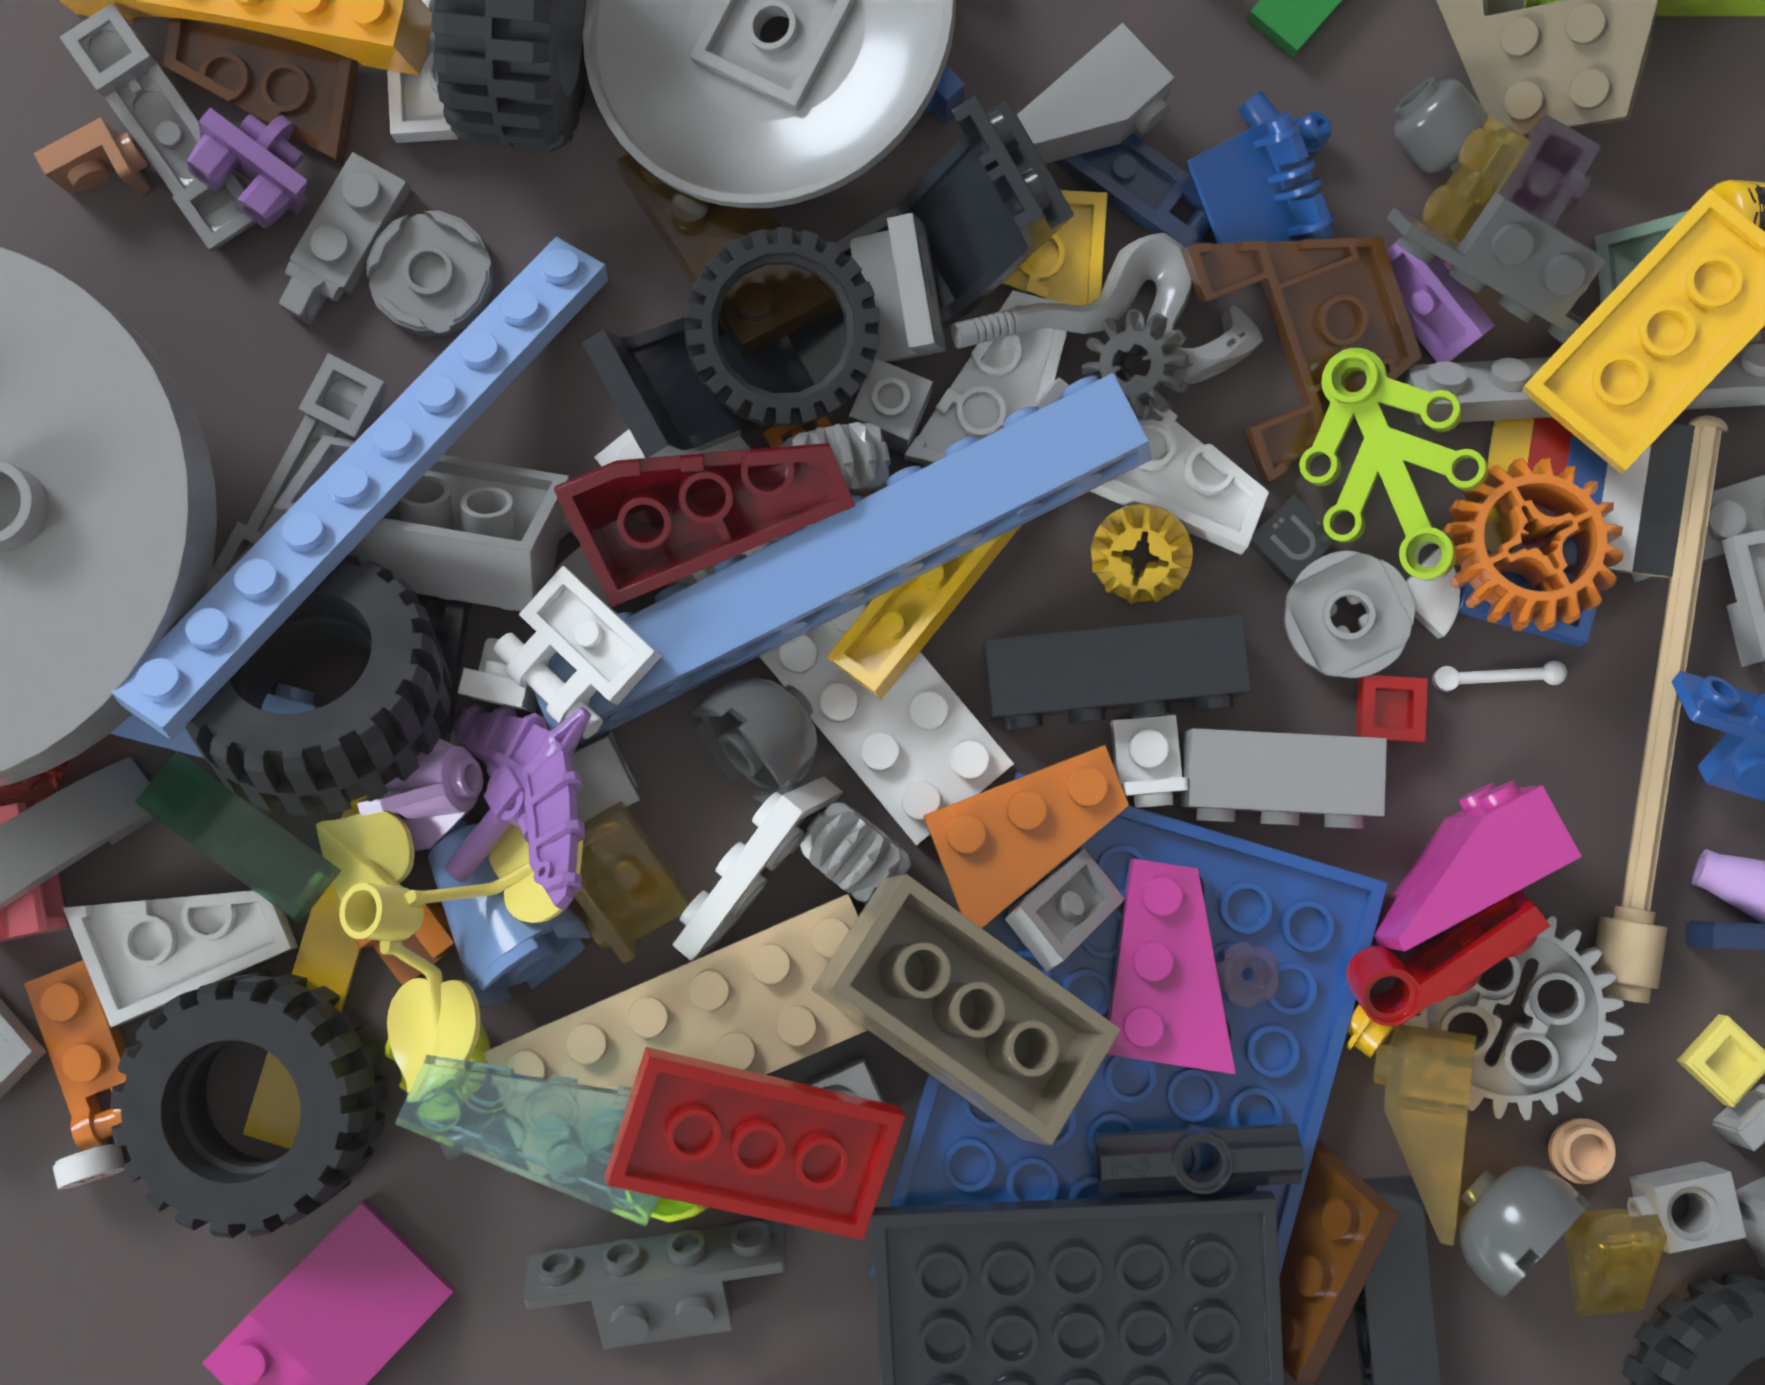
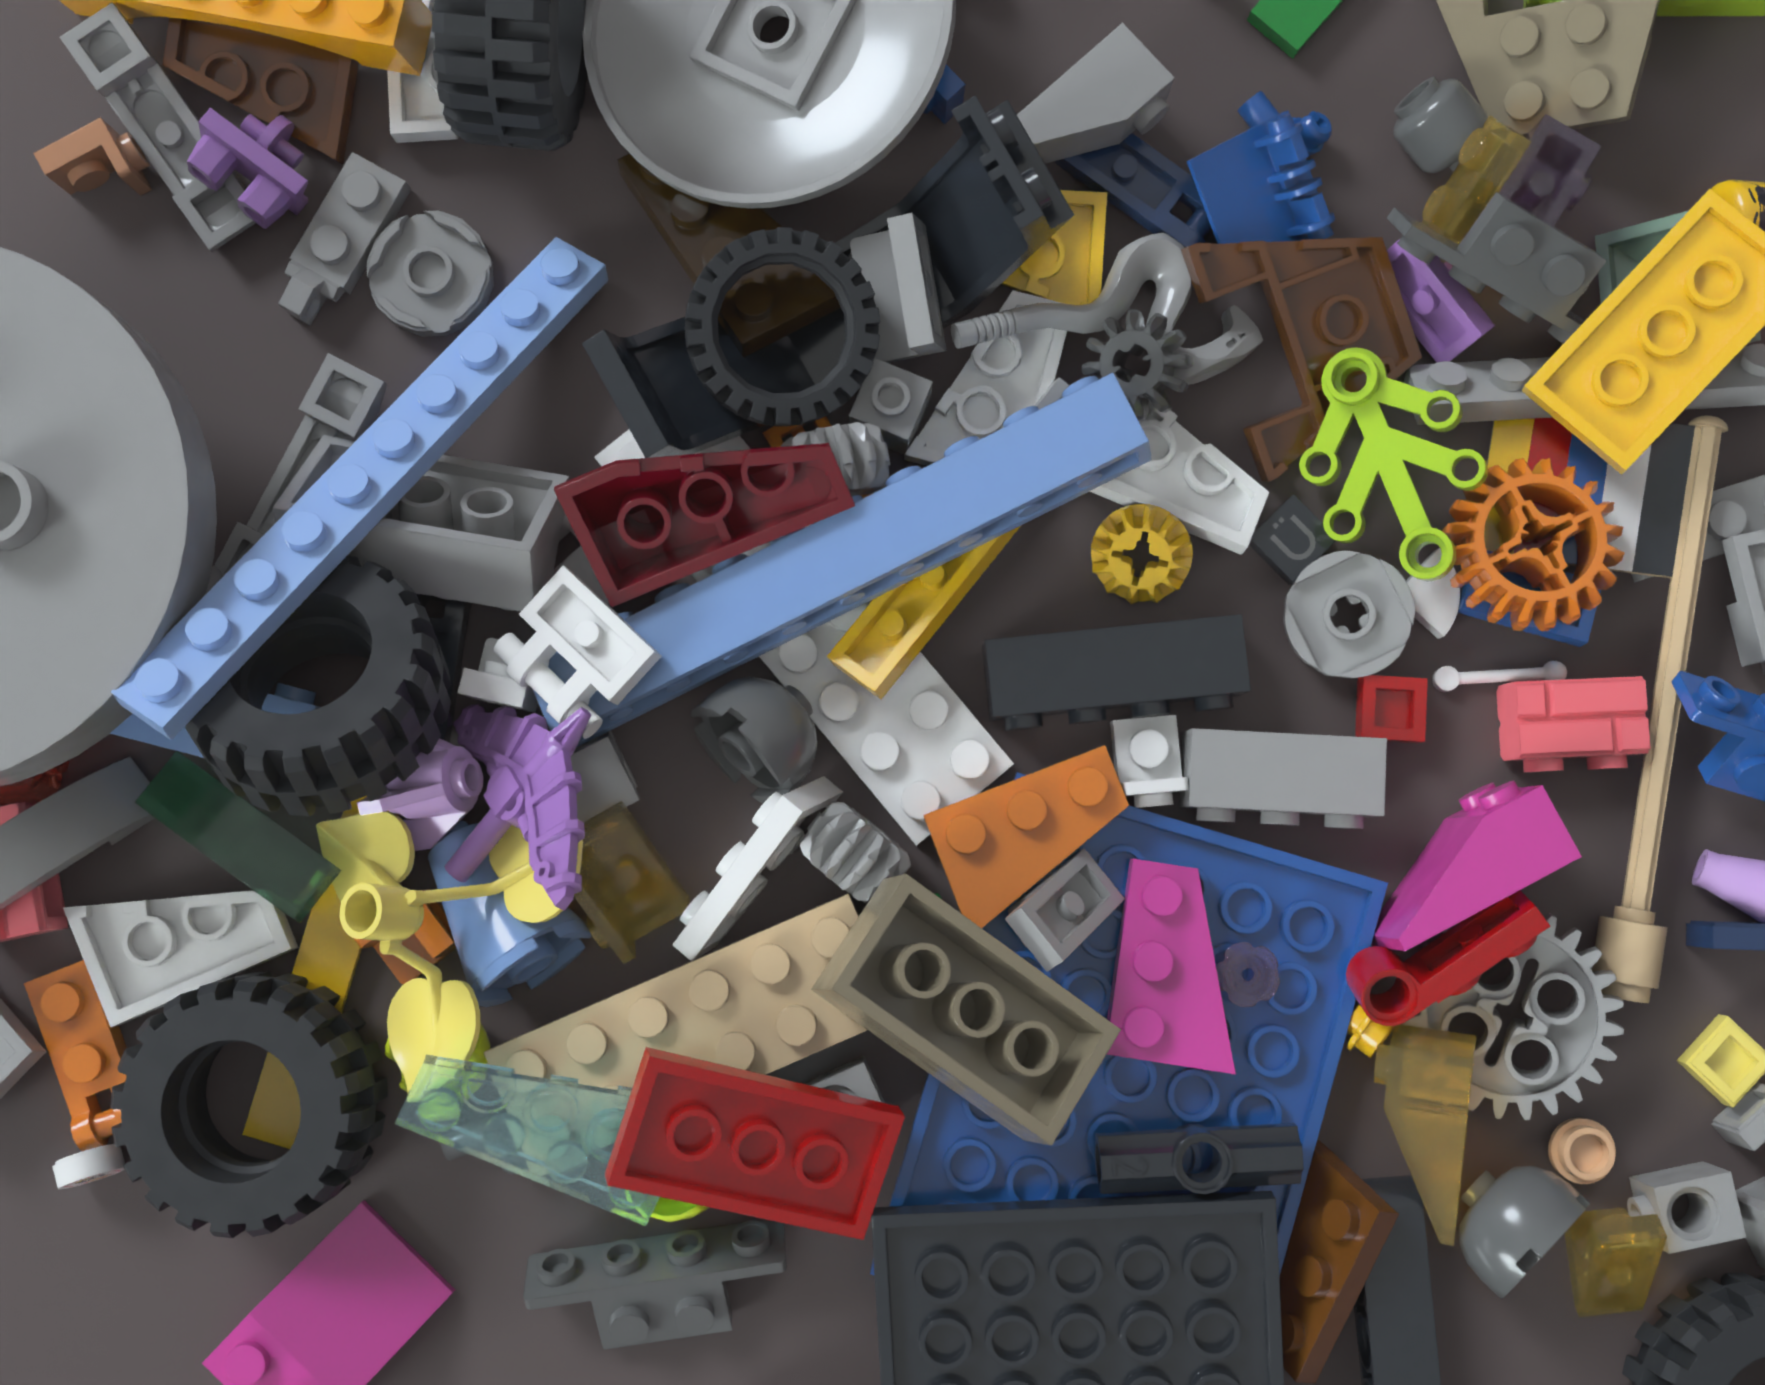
none -> coral brick [1496,676,1651,773]

